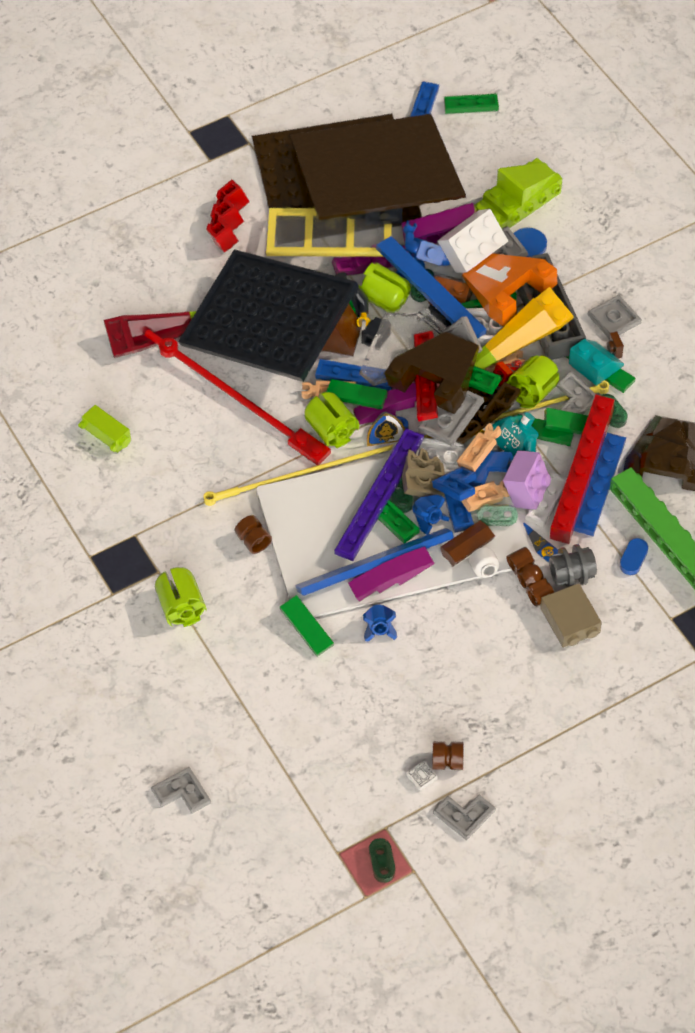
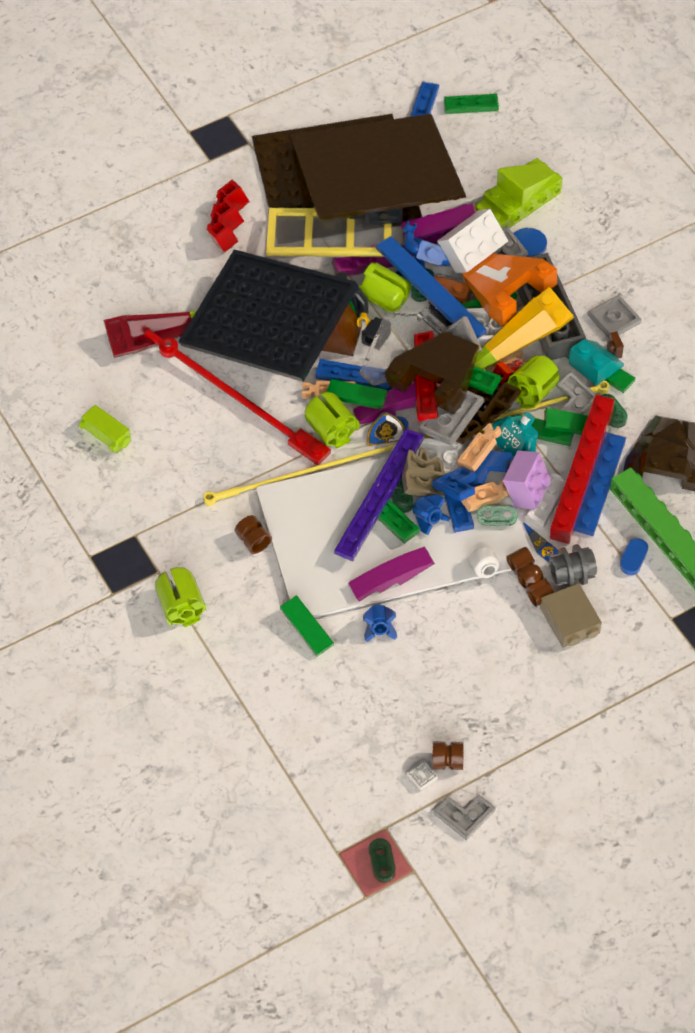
light grey tile [151,767,211,814] -> none
blue tile [295,528,454,596] -> none
reddish brown piece [440,520,495,567] -> none

